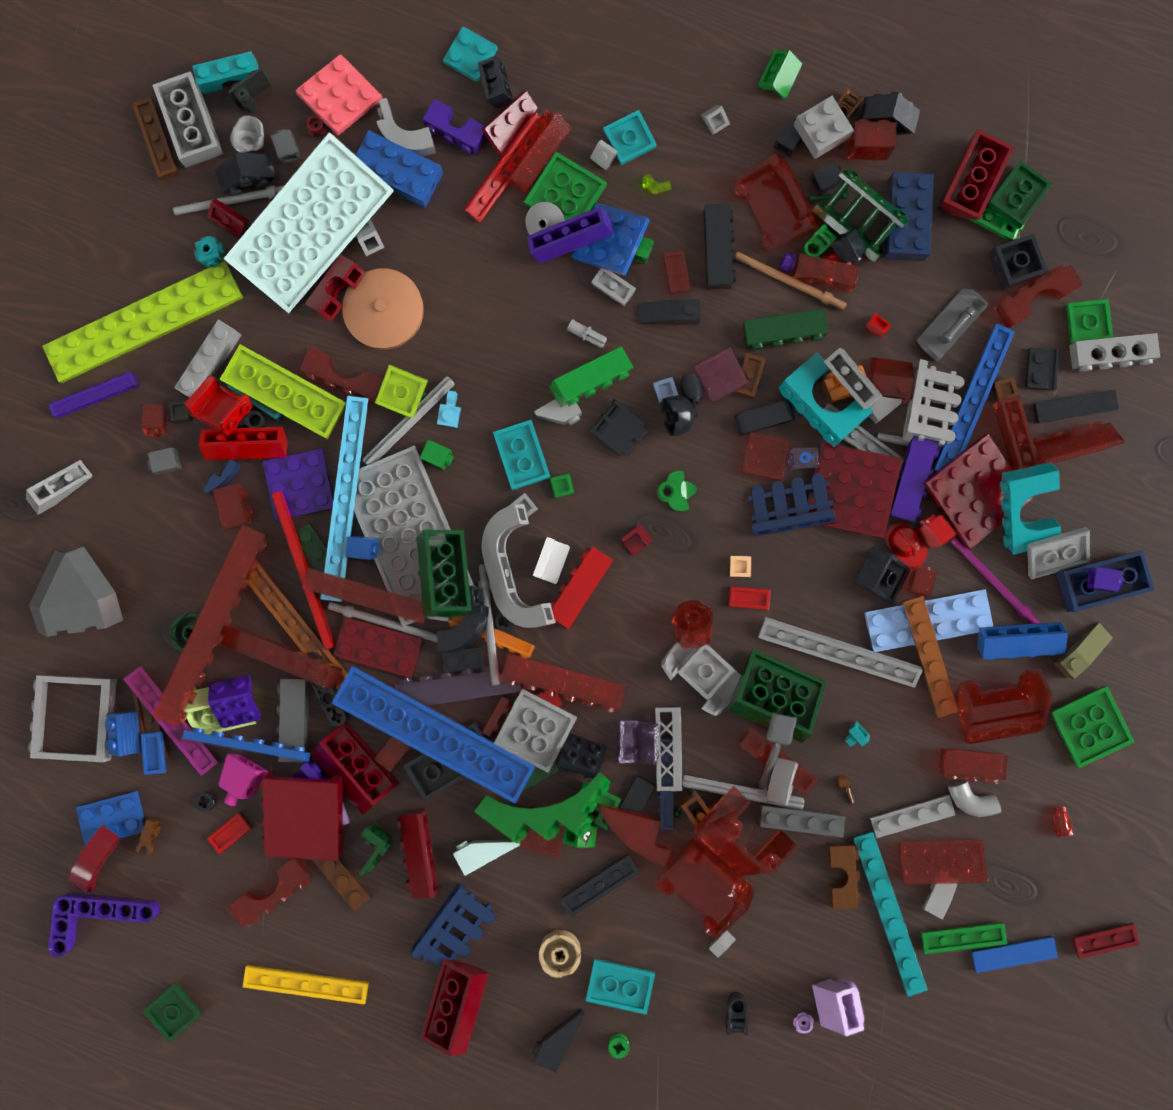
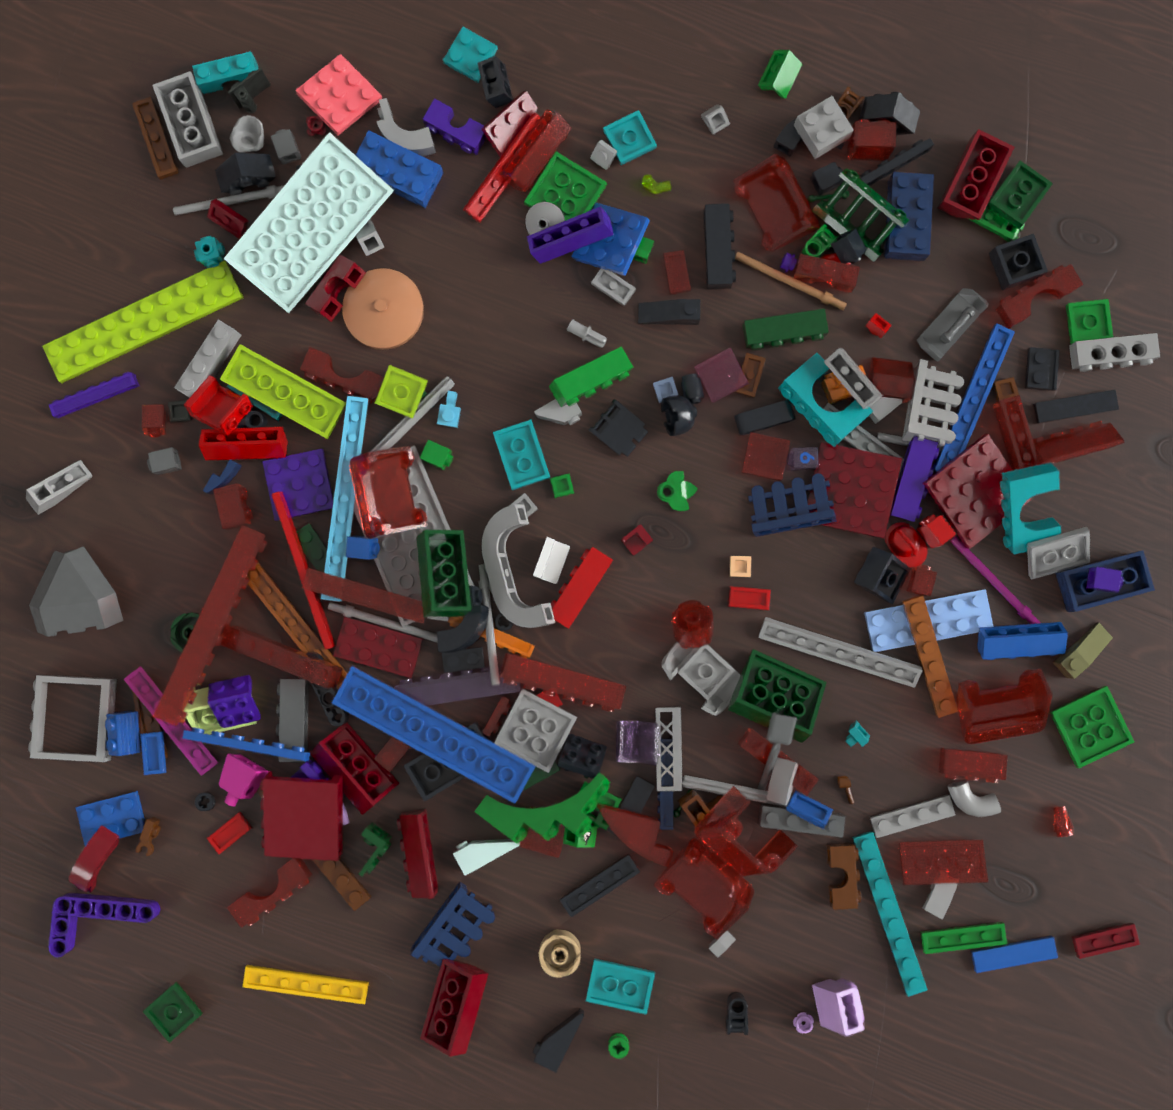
none -> clear red windscreen [349,446,428,539]
none -> blue tile [786,791,833,829]
none -> black plate [860,138,934,186]

